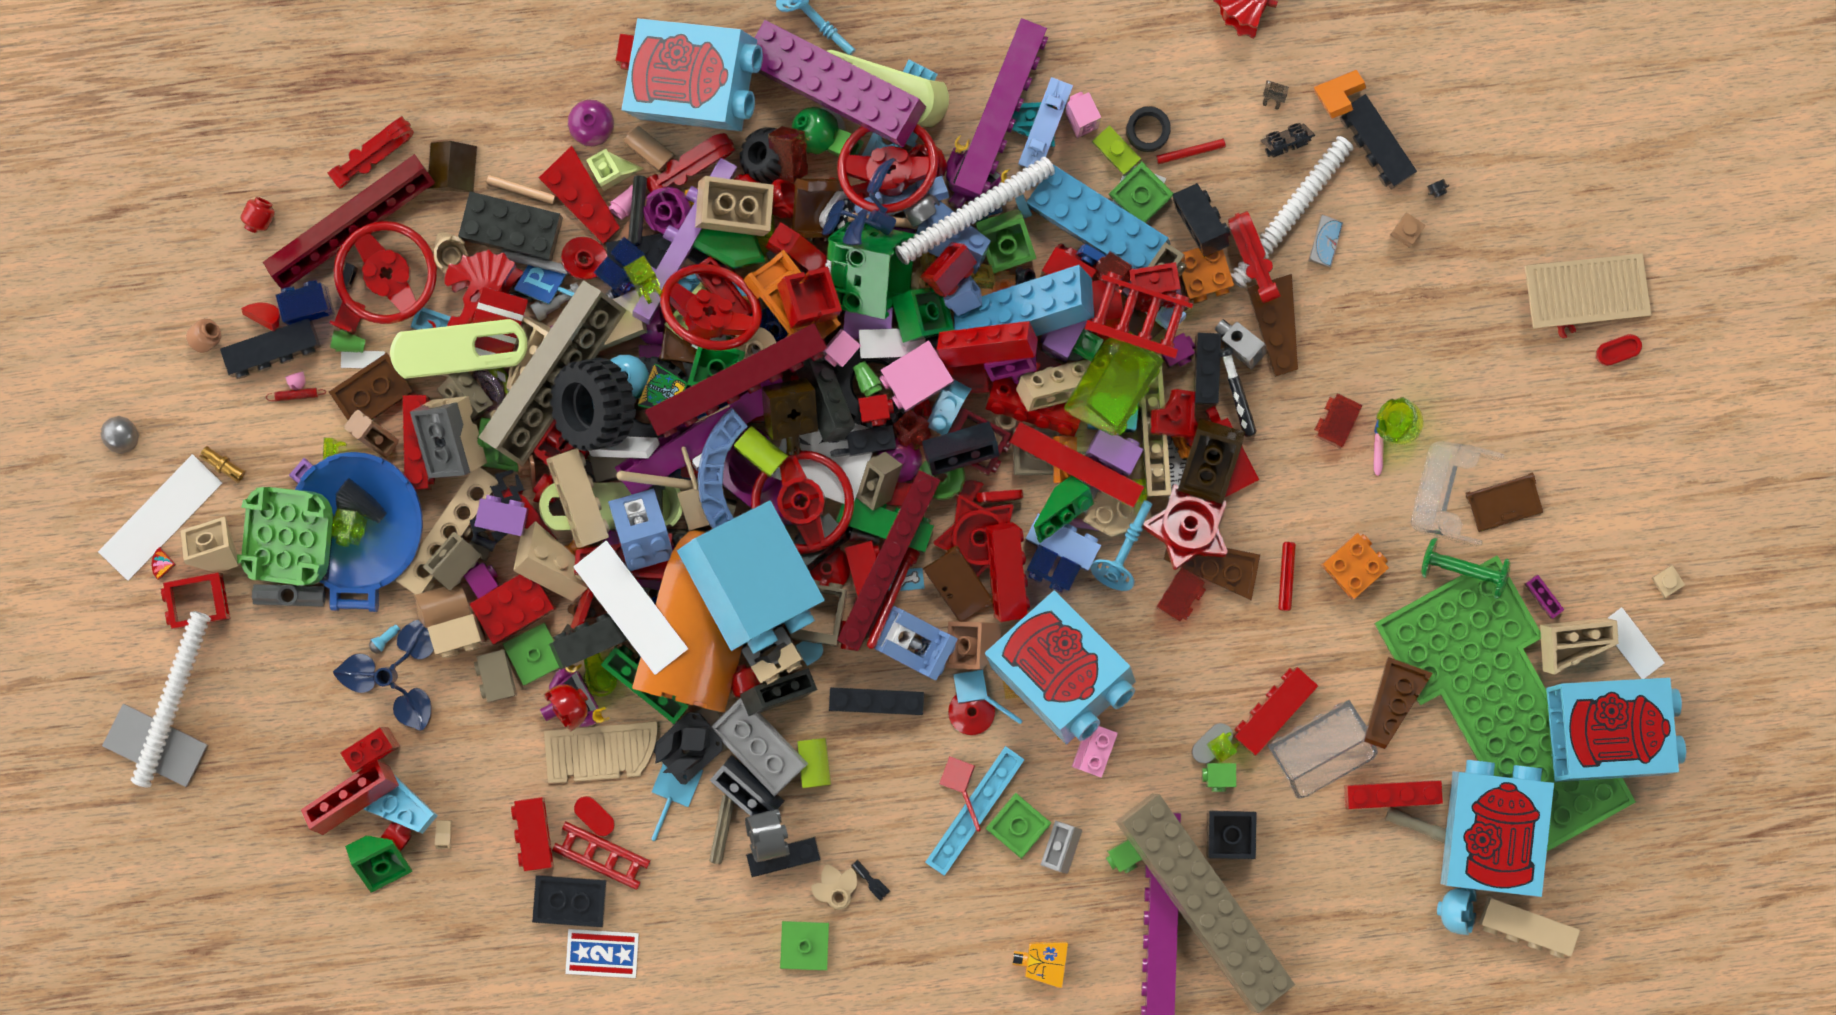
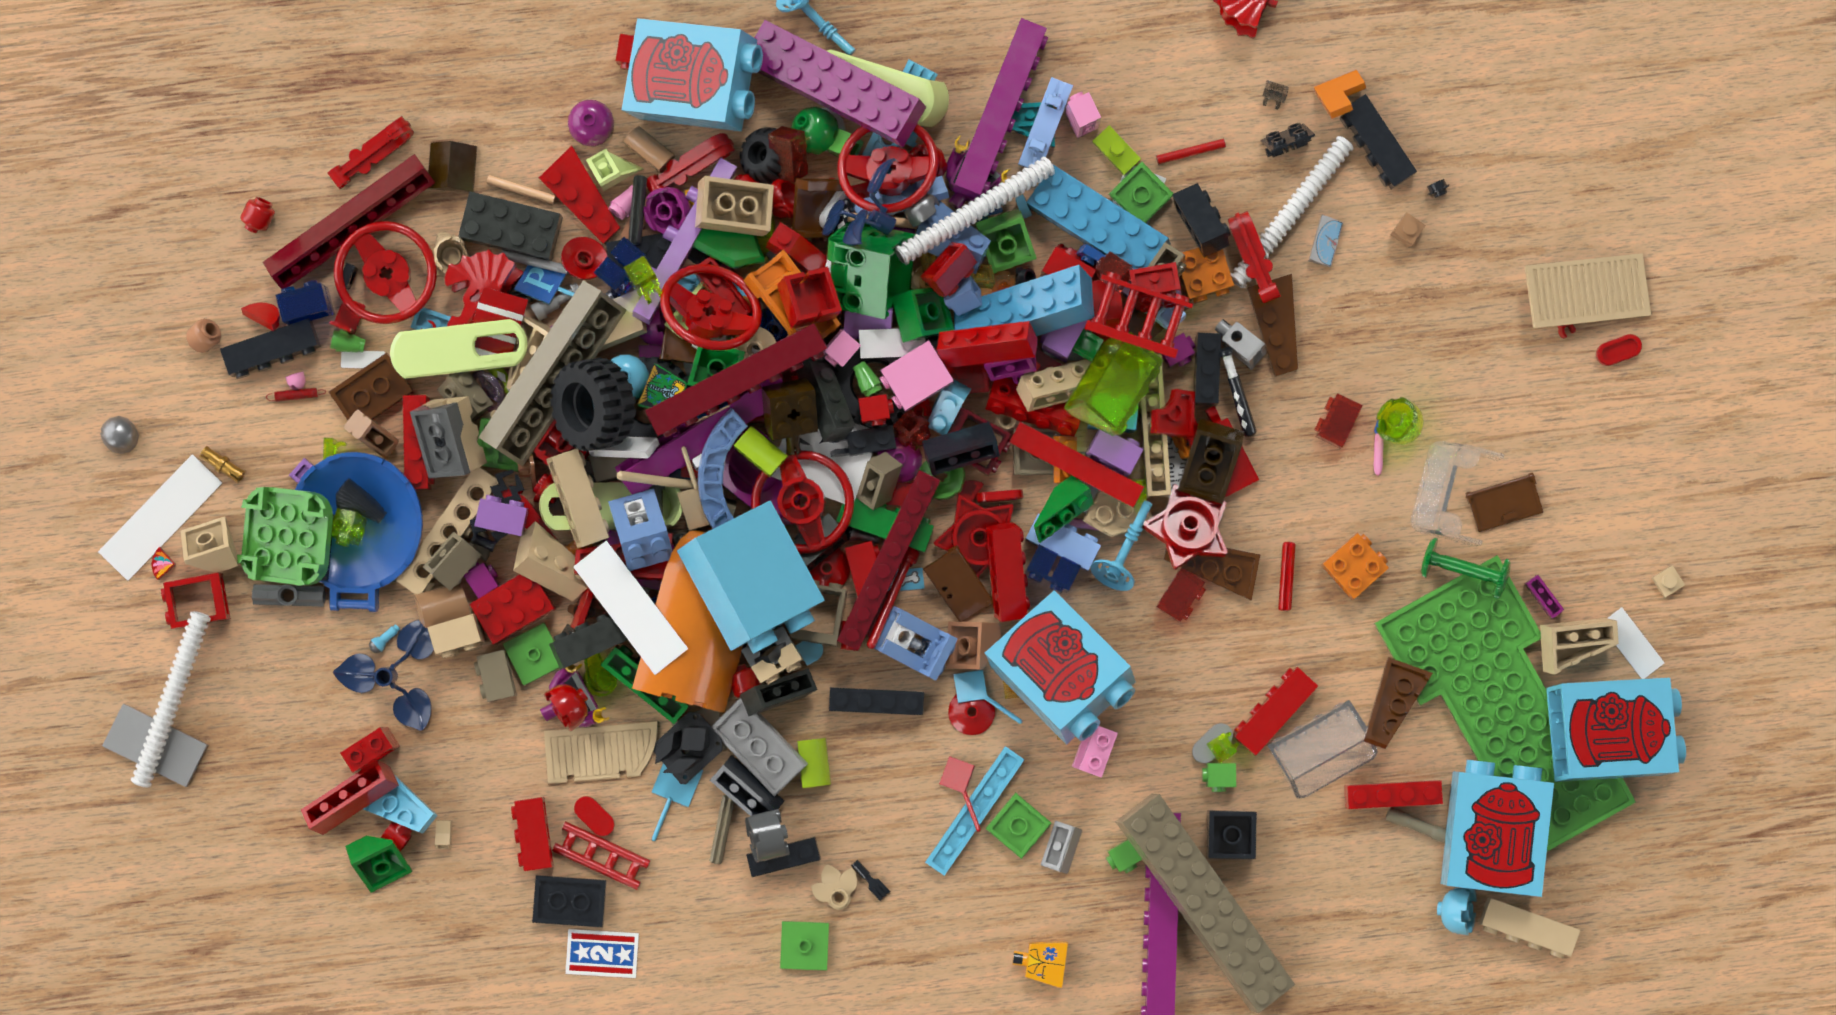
black tyre [1126,106,1171,152] -> none

